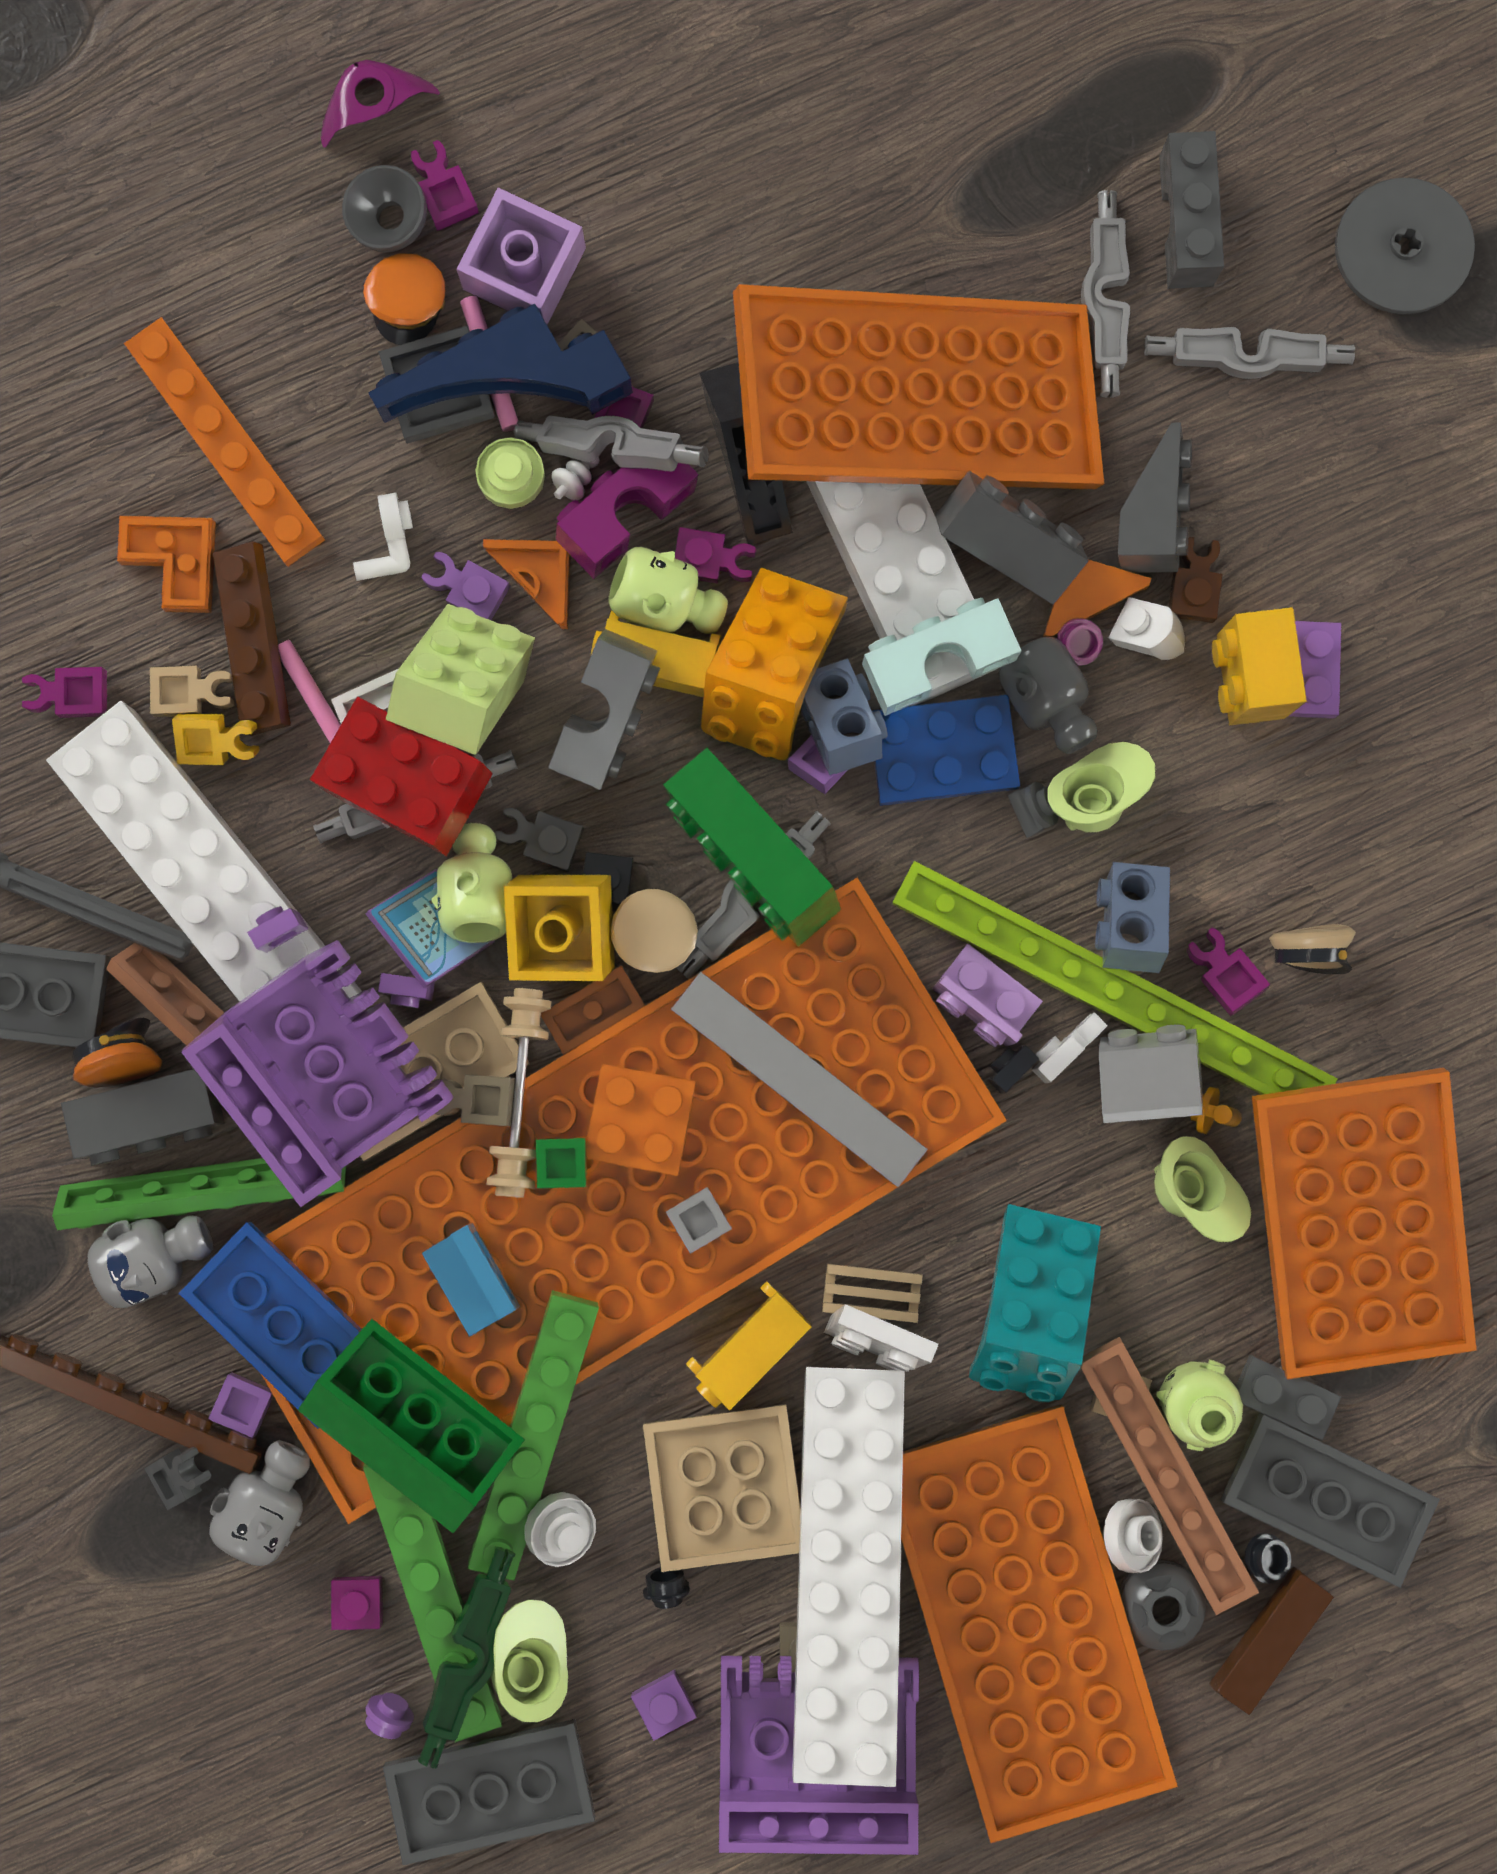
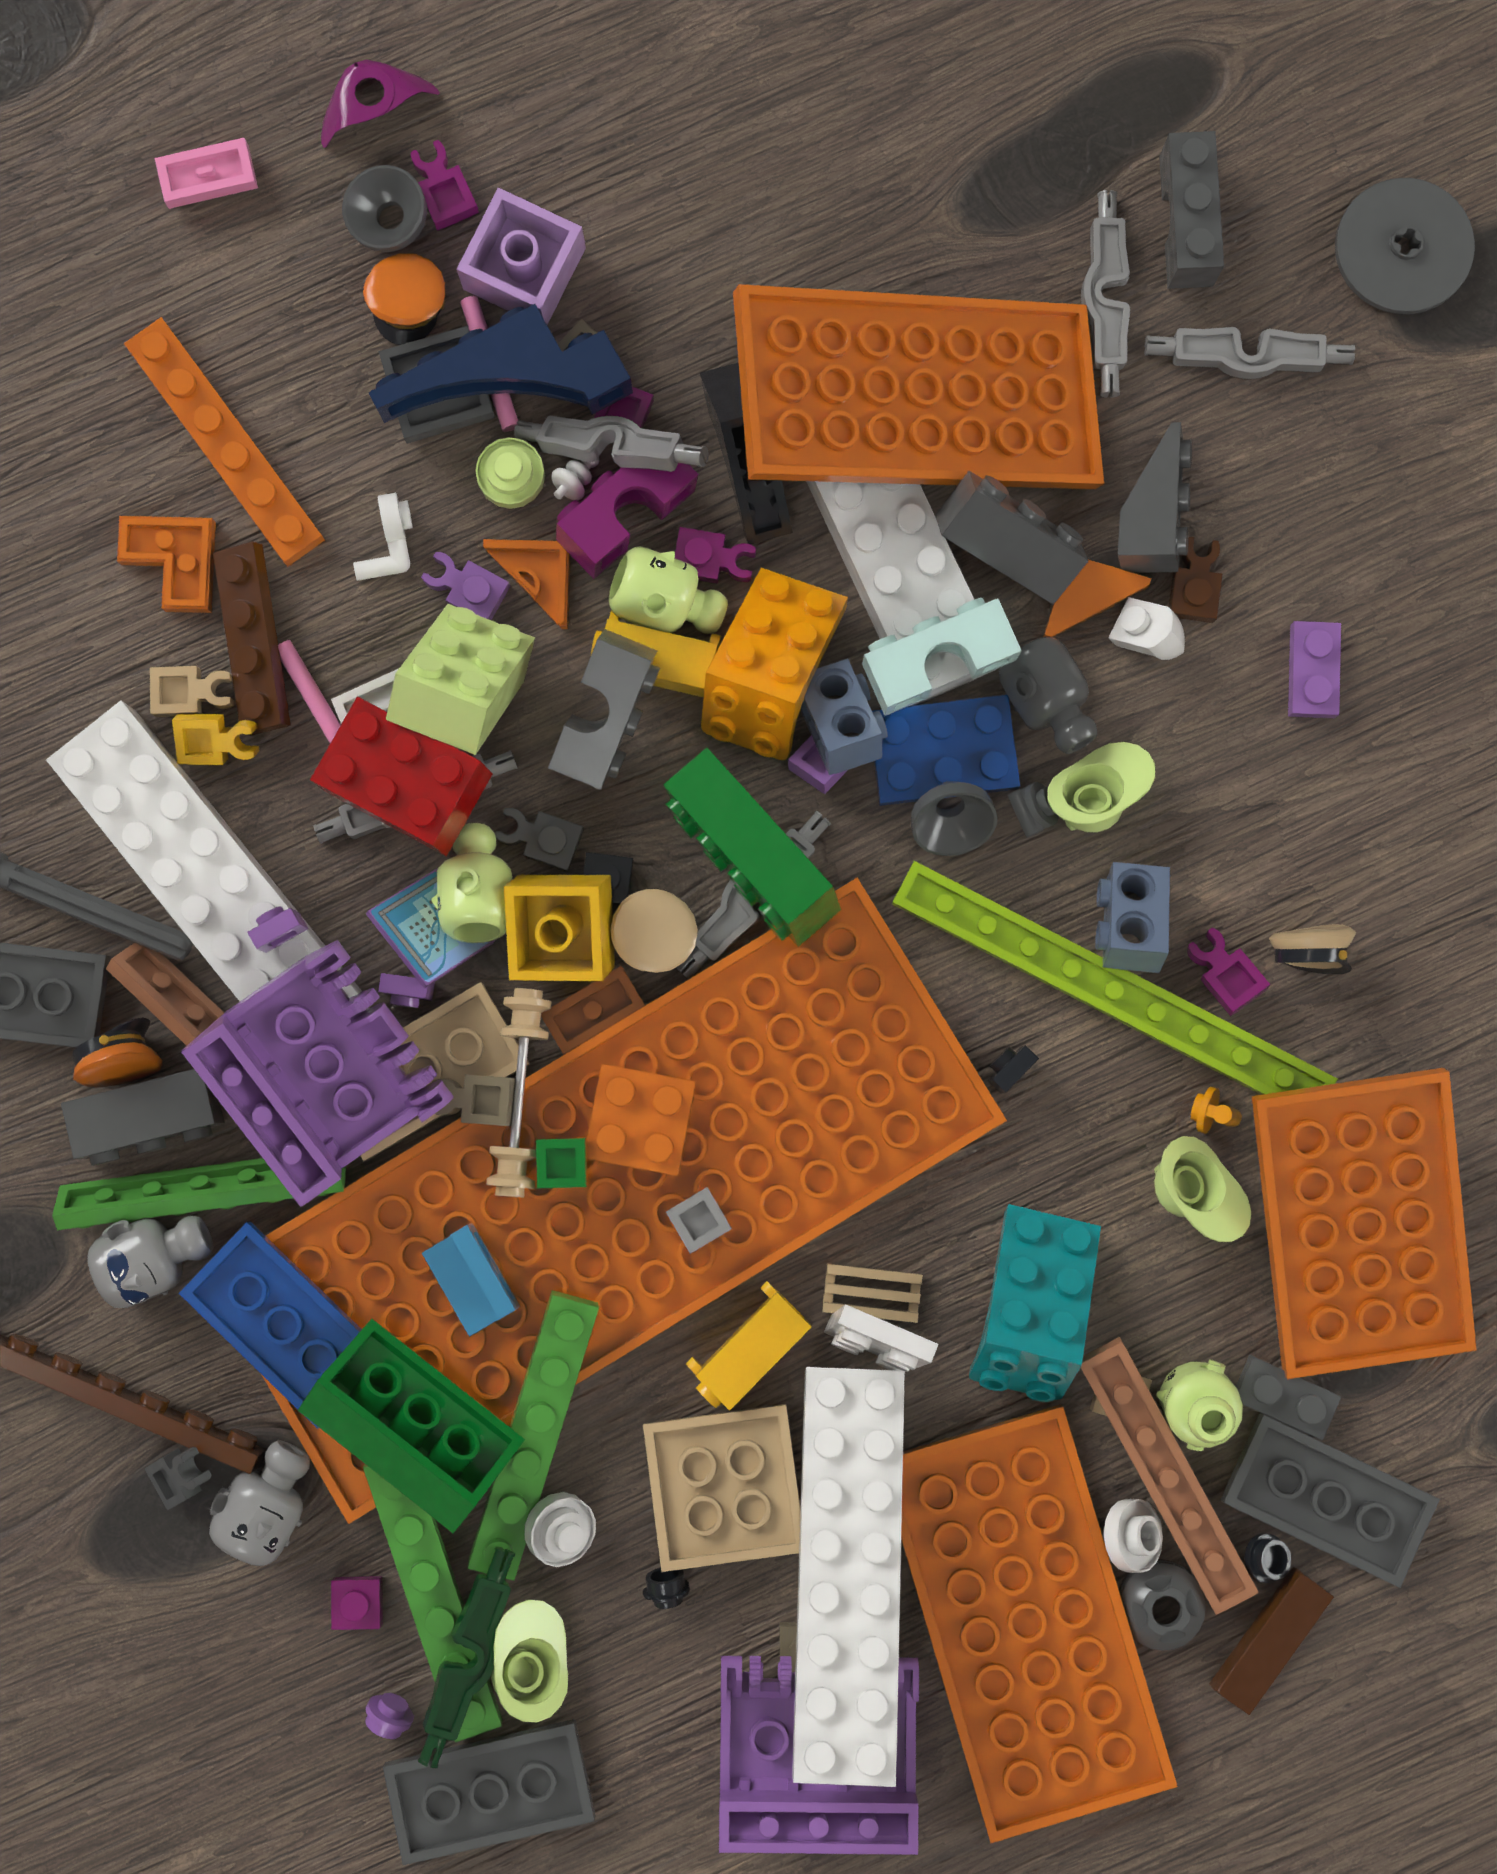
magenta plate [22,667,107,718] -> none
medium lavender plate [208,1372,273,1438] -> none
medium lavender plate [631,1669,697,1741] -> none
light grey tile [671,972,928,1187] -> none
lavender bracket [932,944,1043,1047] -> none
white plate [1032,1012,1107,1083] -> none
magenta plate [1057,618,1103,666] -> none
light grey slope [1099,1025,1203,1123] -> none
yellow brick [1212,607,1307,726] -> none
none -> bright pink plate [155,138,258,209]
none -> dark grey piece [911,781,998,856]

